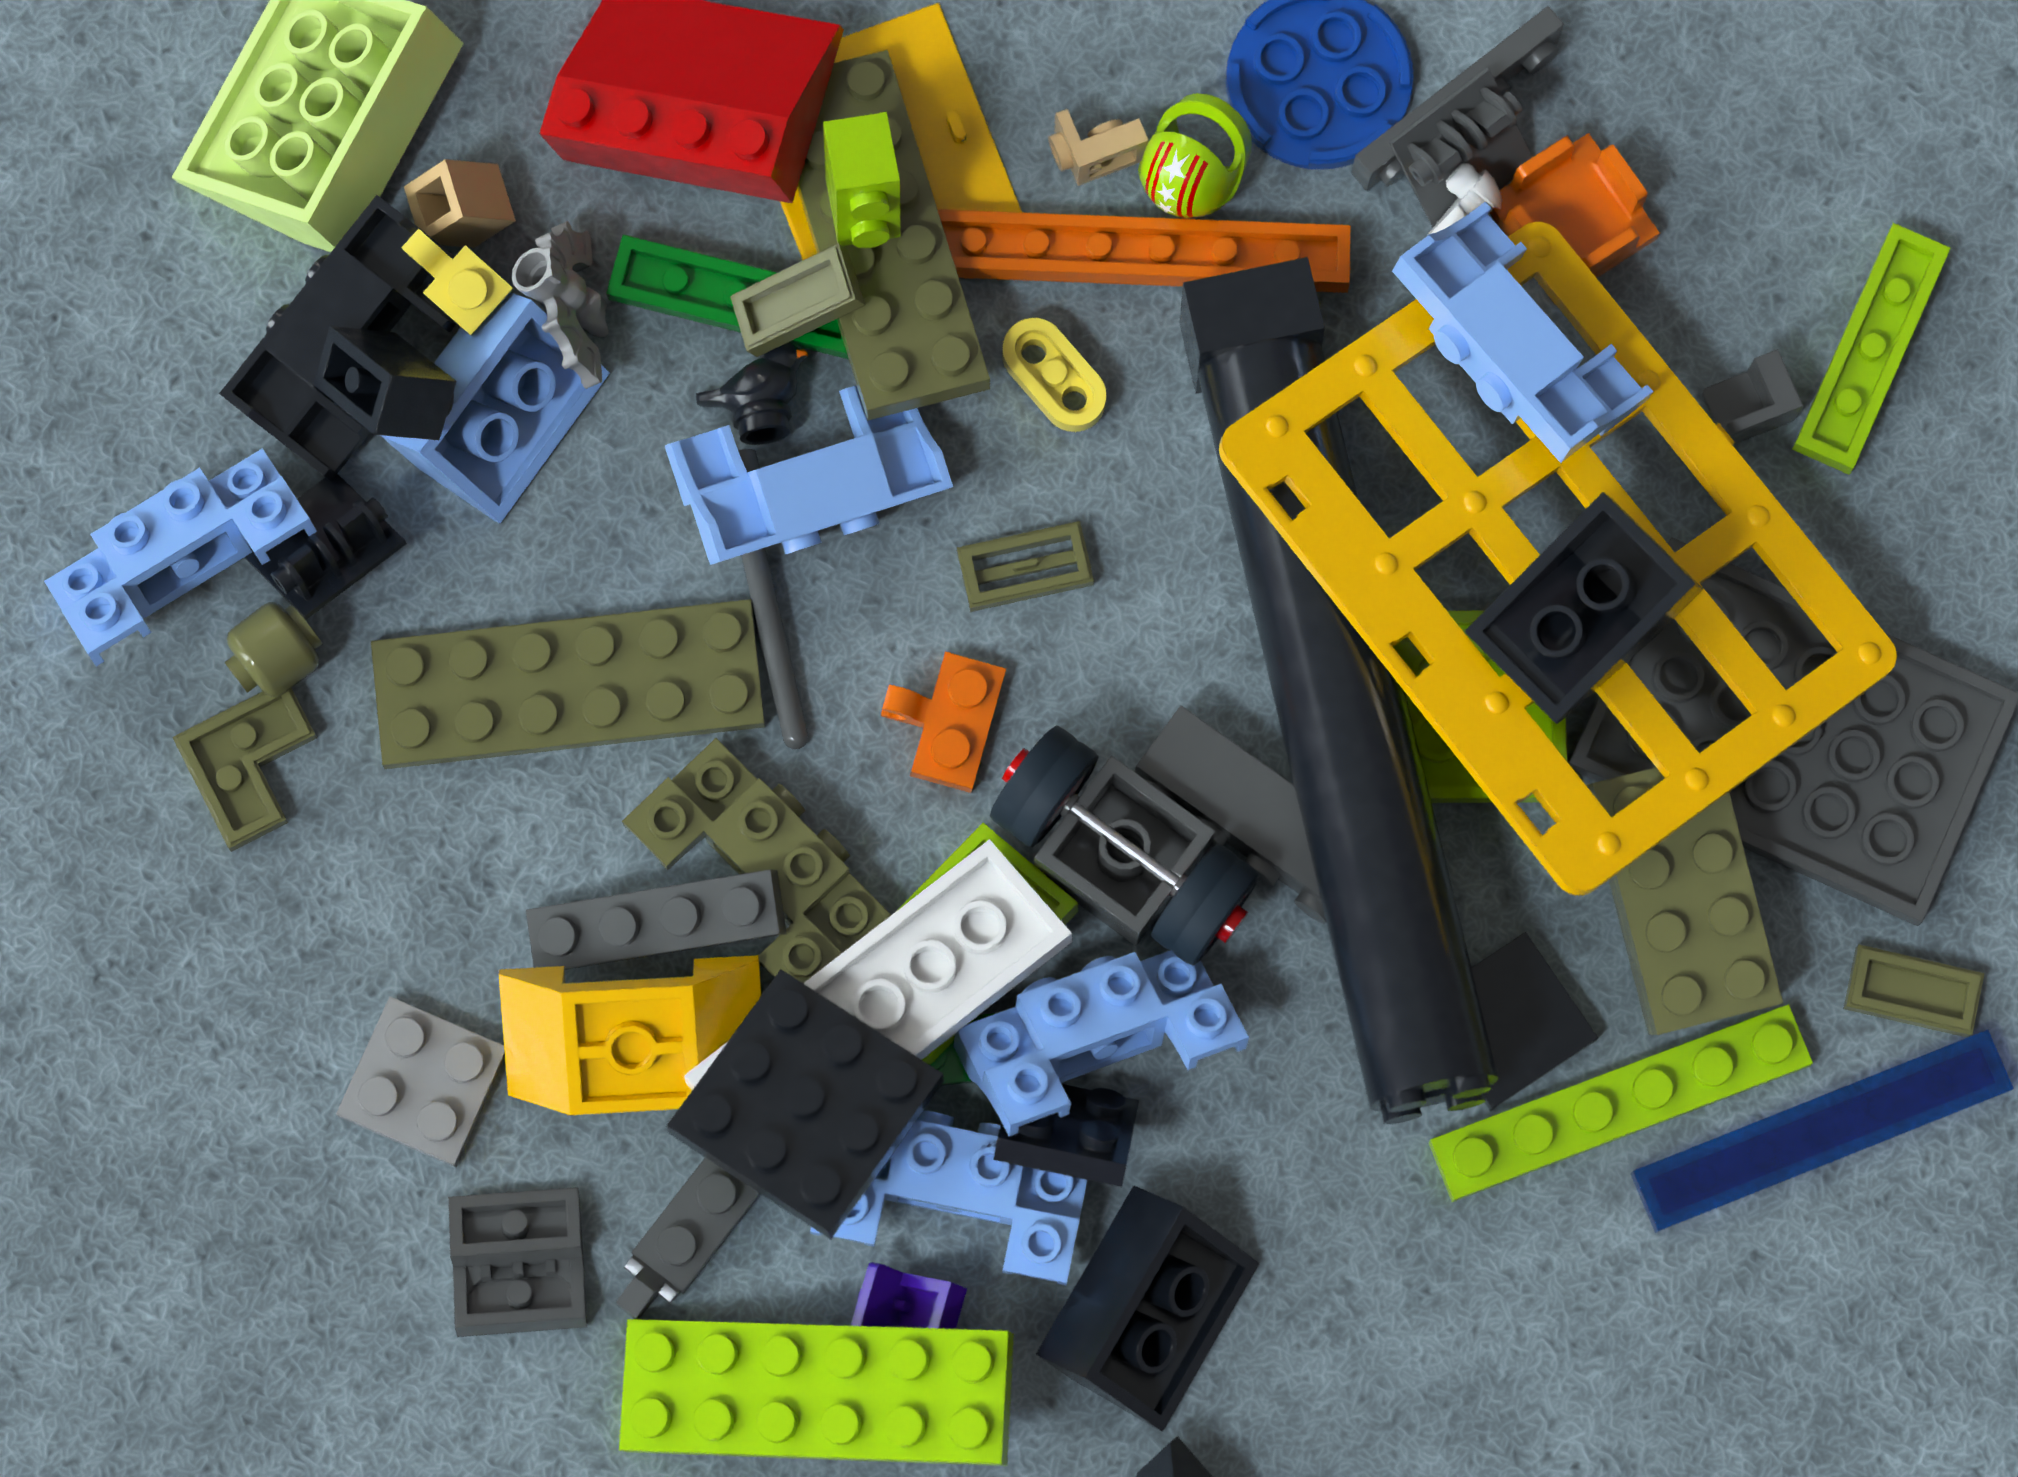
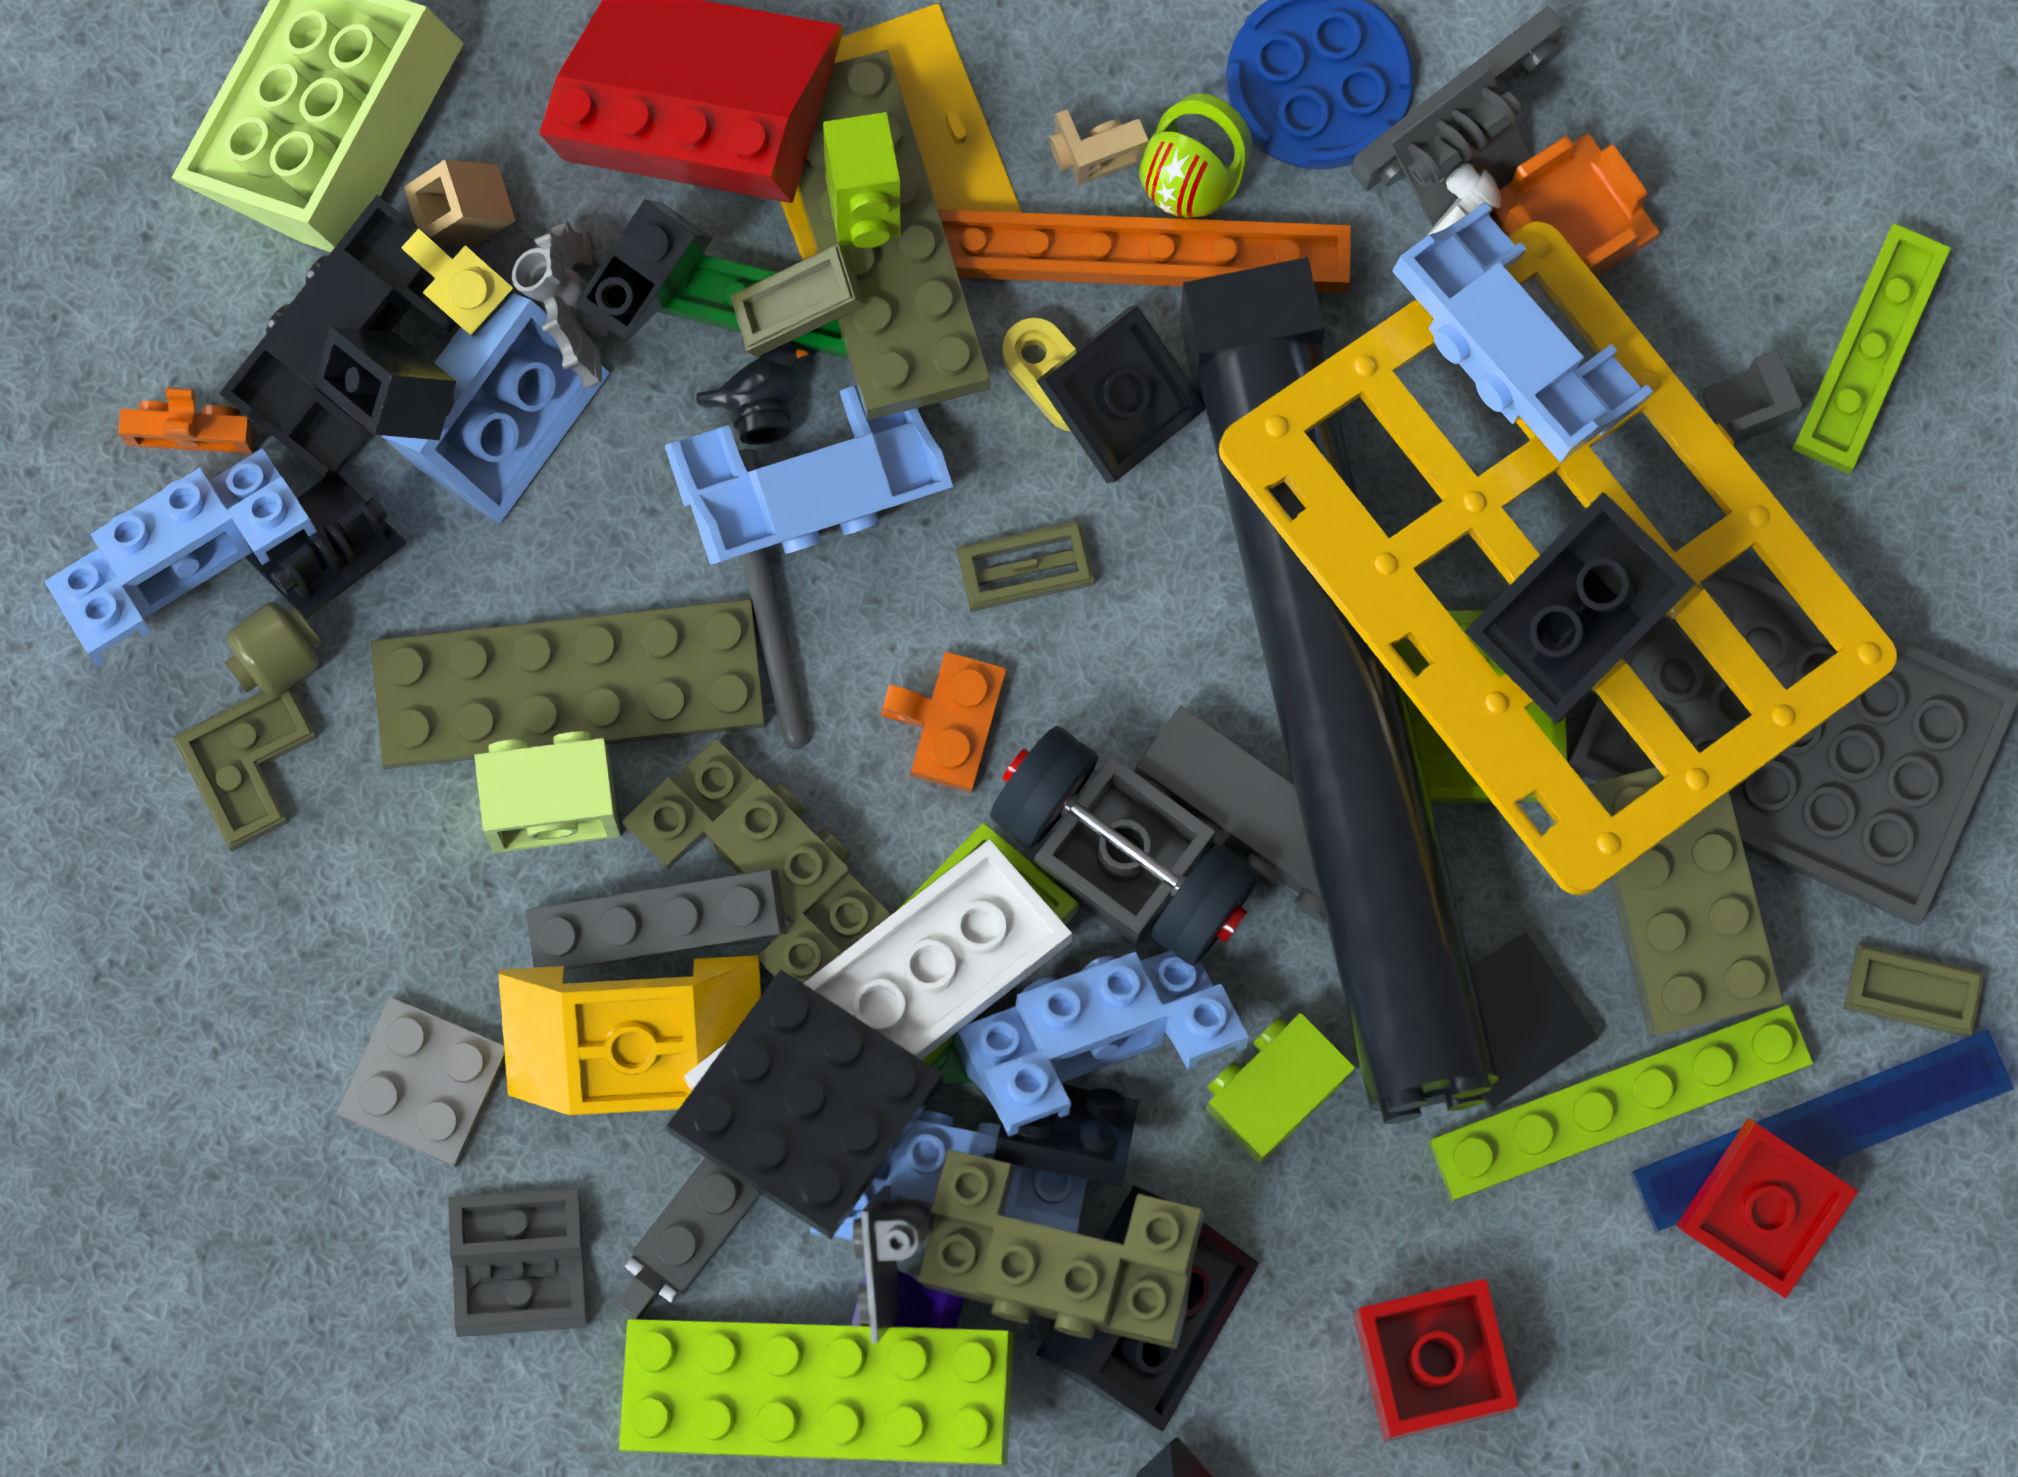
none -> orange plate [118,387,255,454]
none -> yellowish green brick [474,731,620,853]
none -> black slope [574,199,713,341]
none -> dark grey hinge [853,1185,935,1343]
none -> olive bracket [918,1149,1205,1349]
none -> black tile [1036,305,1206,483]
none -> lime brick [1205,1012,1355,1165]
none -> red brick [1353,1278,1518,1442]
none -> red plate [1676,1118,1859,1299]

